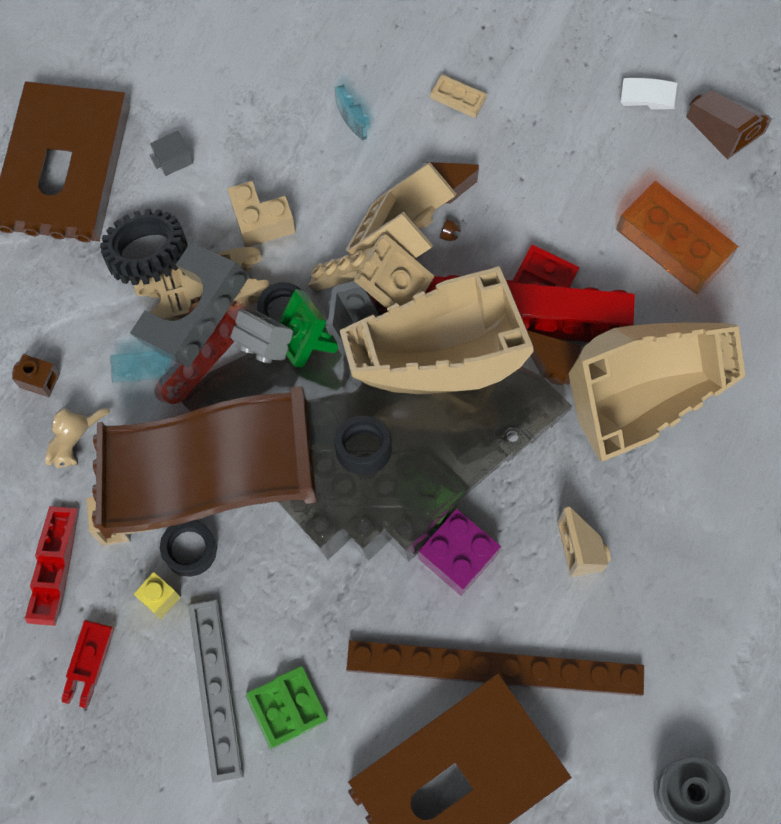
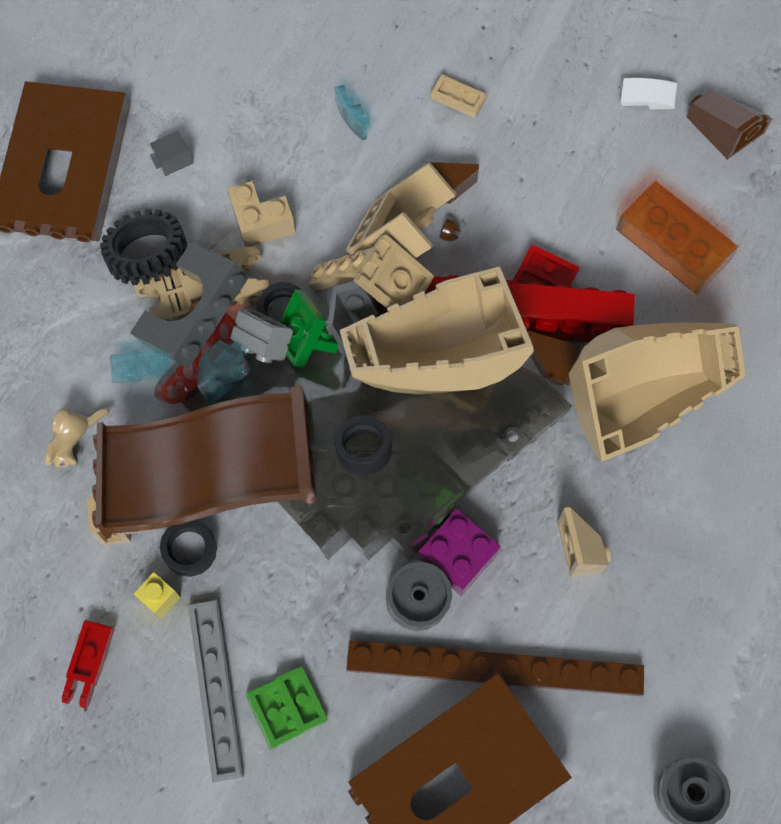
reddish brown brick [12,354,60,398] -> none
red slope [25,506,78,626] -> none
none -> clear light blue slope [198,340,251,406]
none -> dark grey wheel [385,561,452,632]

